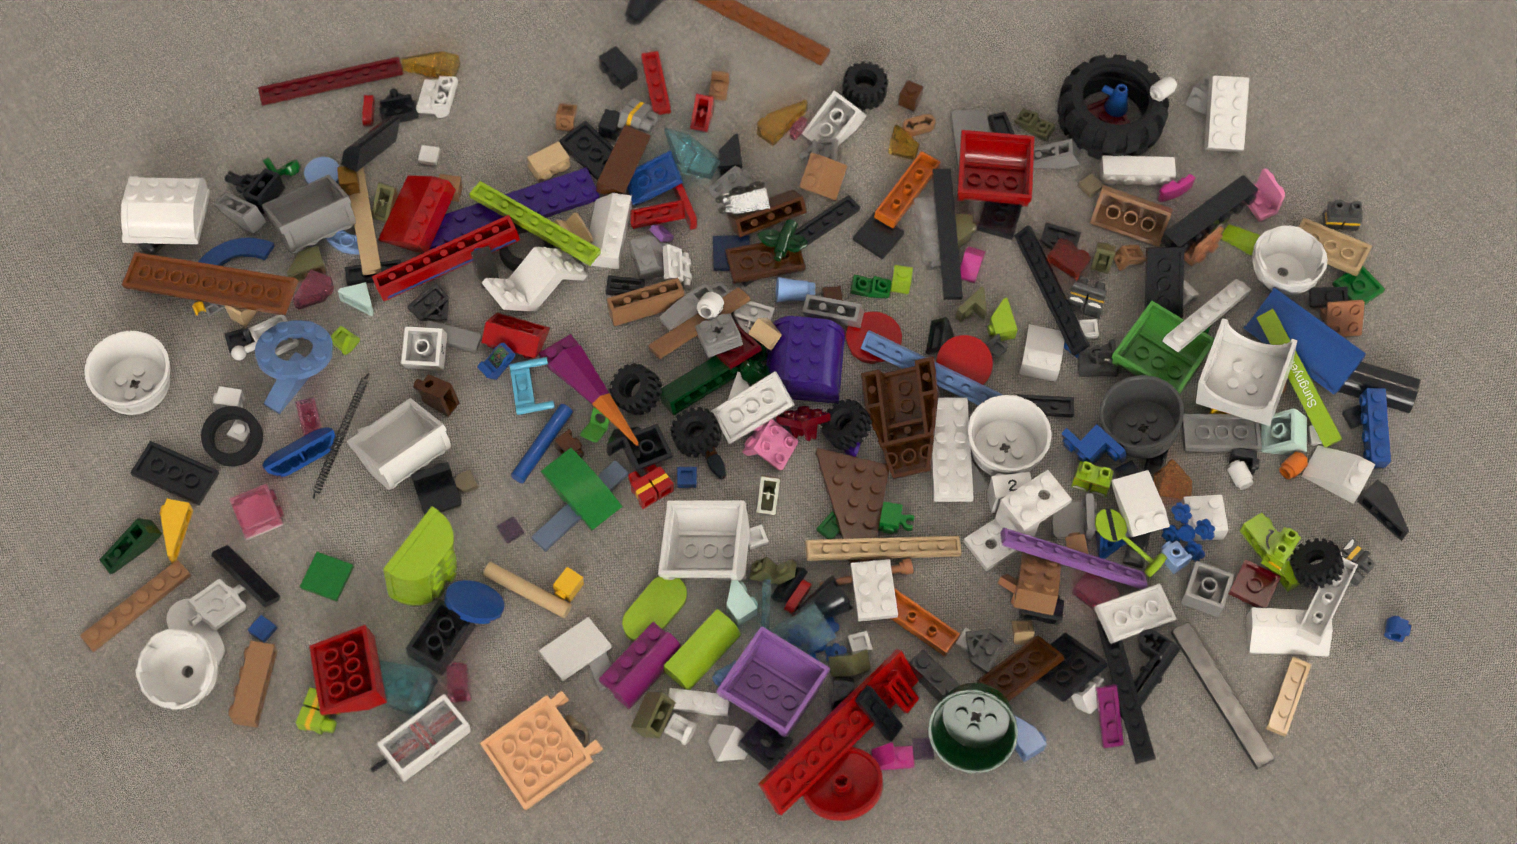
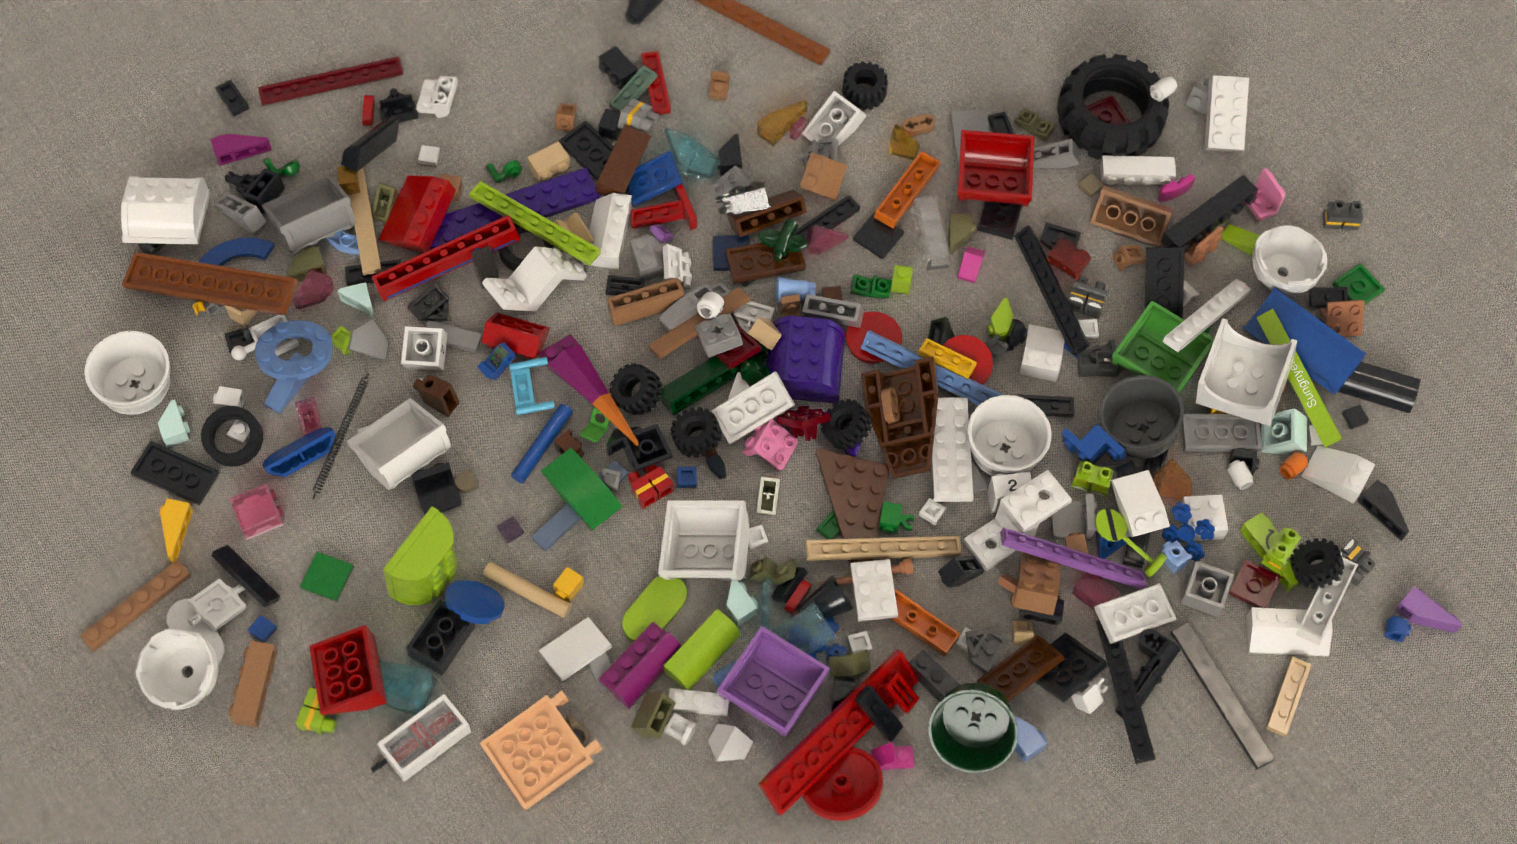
dark green slope [99,518,162,574] -> none
light blue tile [304,157,339,184] -> none
clear yellow slope [401,51,460,79] -> none
clear pink brick [446,662,471,702] -> none
red slope [690,93,714,132] -> none
black plate [737,719,794,771] -> none
reddish brown brick [898,80,924,112] -> none
clear purple tile [912,738,934,760] -> none
black tile [932,169,963,300] -> none
olive slope [955,286,987,323] -> none
olive slope [1090,242,1116,274] -> none
magenta tile [1095,684,1124,748] -> none
blue piece [1102,84,1128,117] -> none
tan plate [1299,218,1372,276] -> none
blue brick [1359,388,1391,468] -> none
none -> light aqua slope [158,399,191,448]
none -> magenta slope [210,134,272,166]
none -> black plate [215,80,249,117]
none -> light grey slope [347,319,388,360]
none -> green plate [486,160,522,183]
none -> light grey tile [602,468,622,492]
none -> sand green tile [609,65,658,113]
none -> medium nougat bracket [780,294,802,317]
none -> clear pink slope [805,225,849,255]
none -> medium nougat beam [881,387,900,424]
none -> yellow tile [917,338,977,379]
none -> white plate [919,498,946,525]
none -> black slope [938,556,984,588]
none -> black tile [1005,319,1028,351]
none -> medium lavender slope [1395,587,1463,633]

